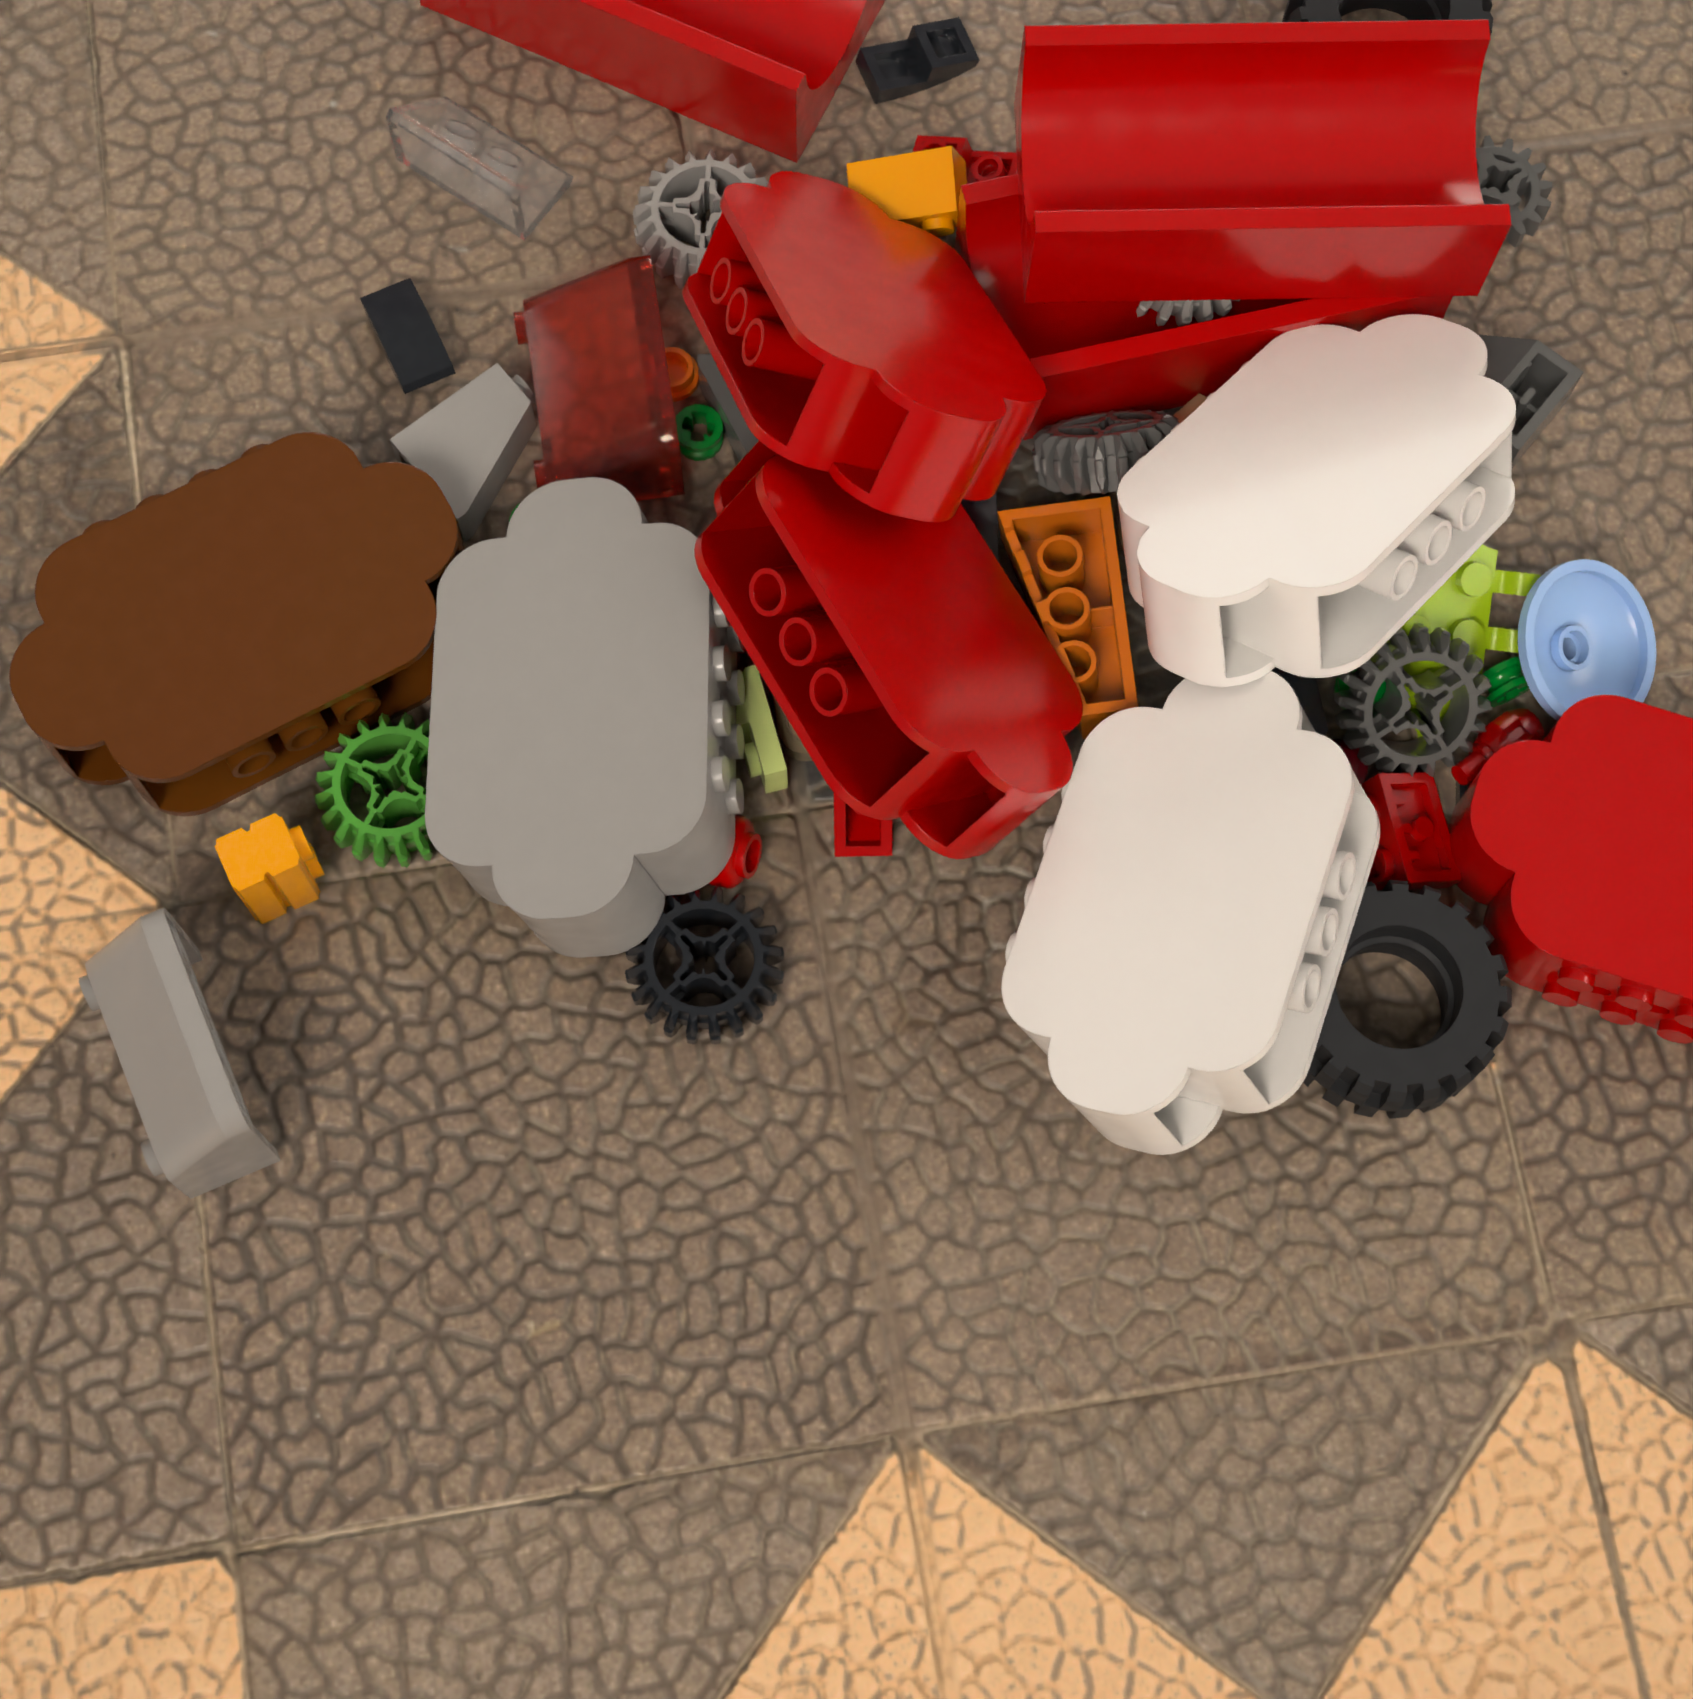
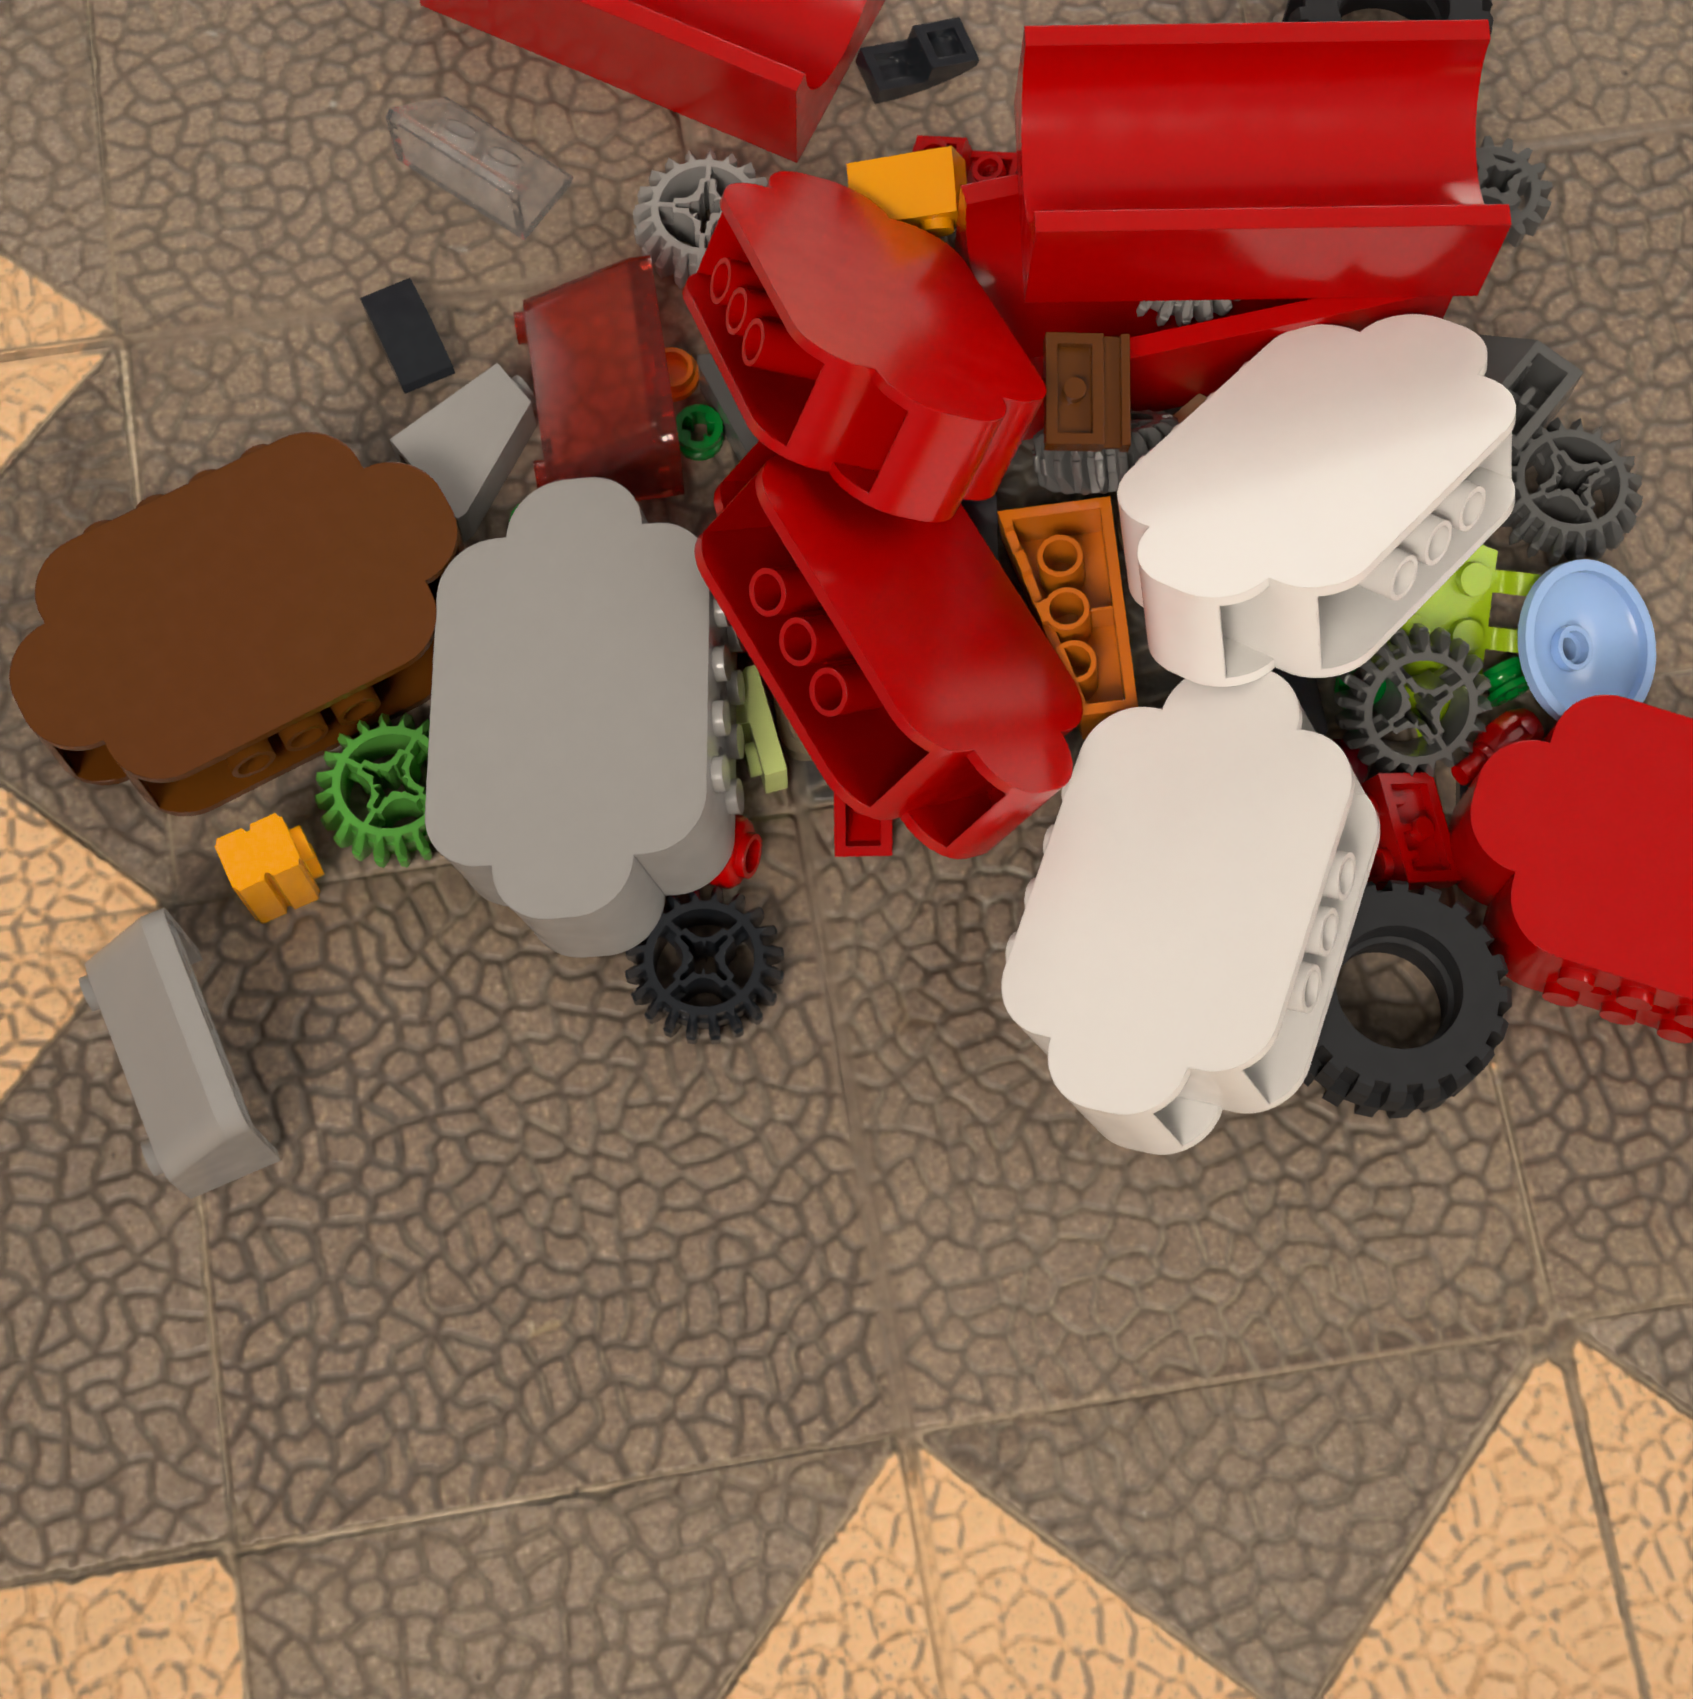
none -> reddish brown plate [1043,332,1131,452]
none -> dark grey gear [1499,417,1643,566]

